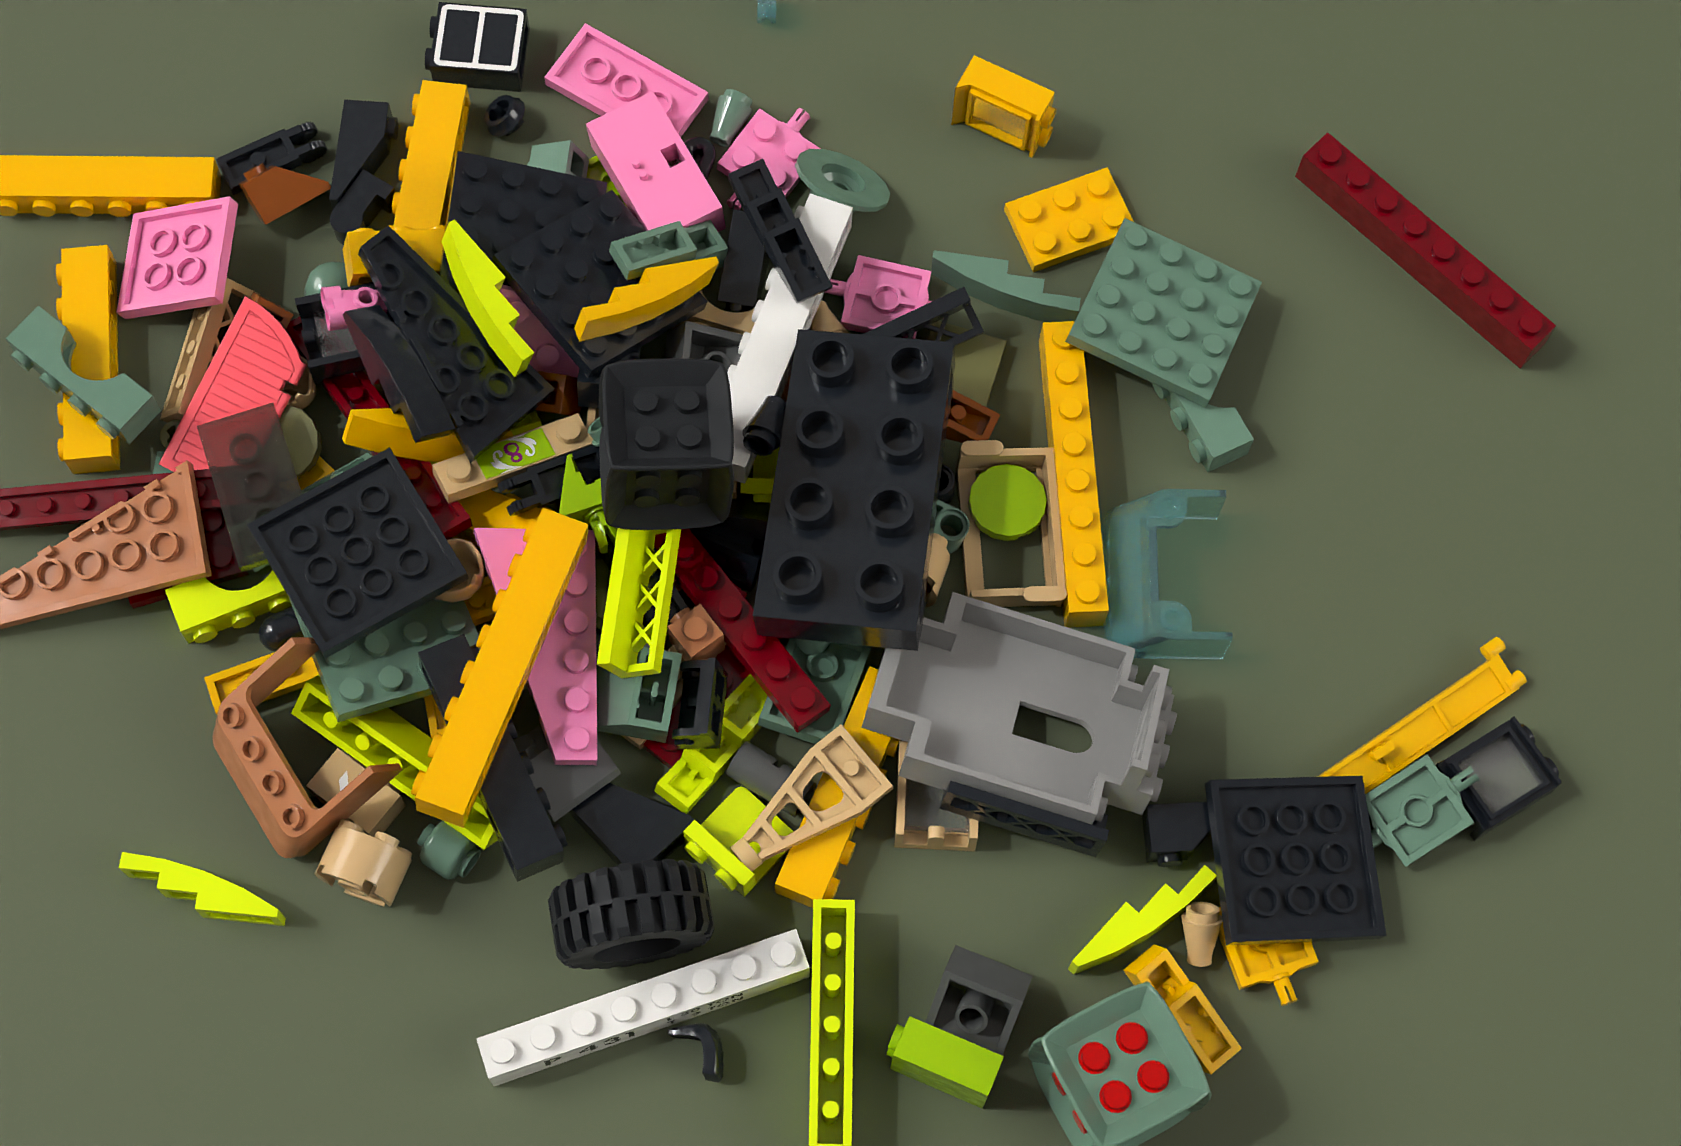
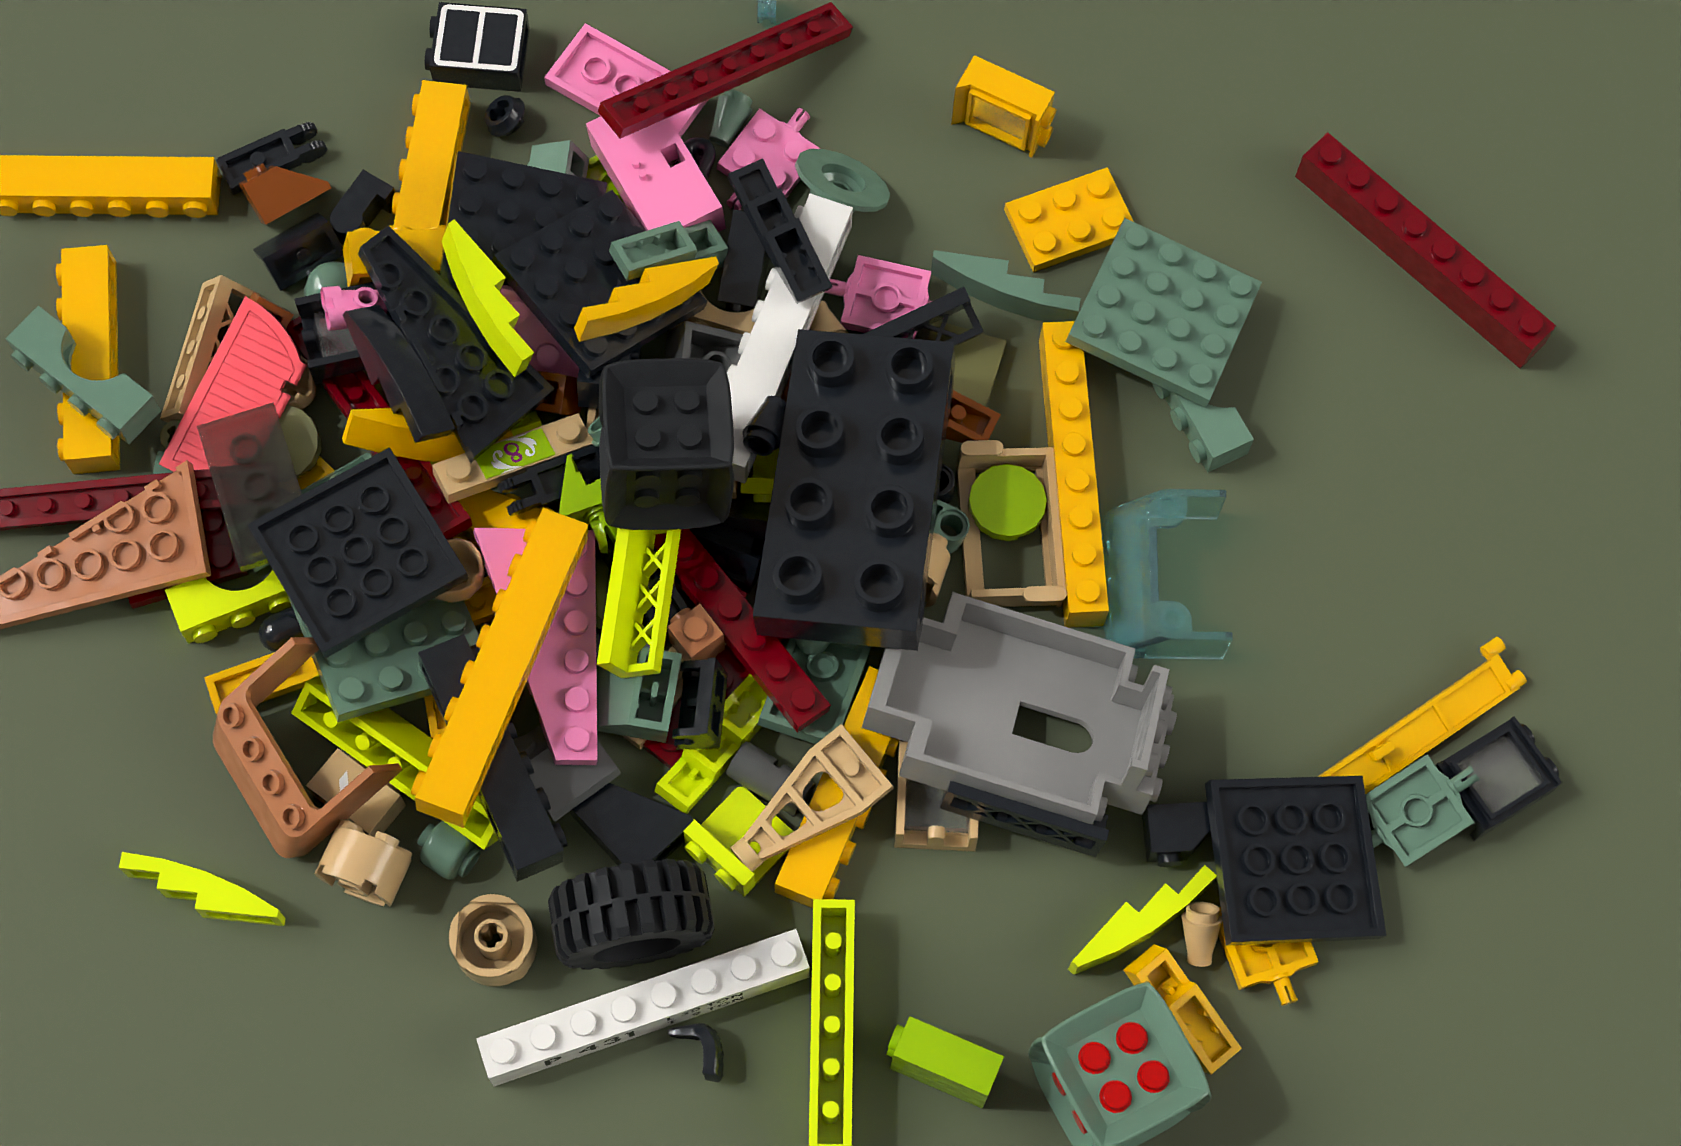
bright pink plate [116,196,238,319] -> none
black slope [329,99,399,209] -> none
dark grey slope [925,945,1033,1055] -> none
none -> black panel [253,213,343,291]
none -> tan brick [449,894,537,986]
none -> dark red plate [598,2,853,139]

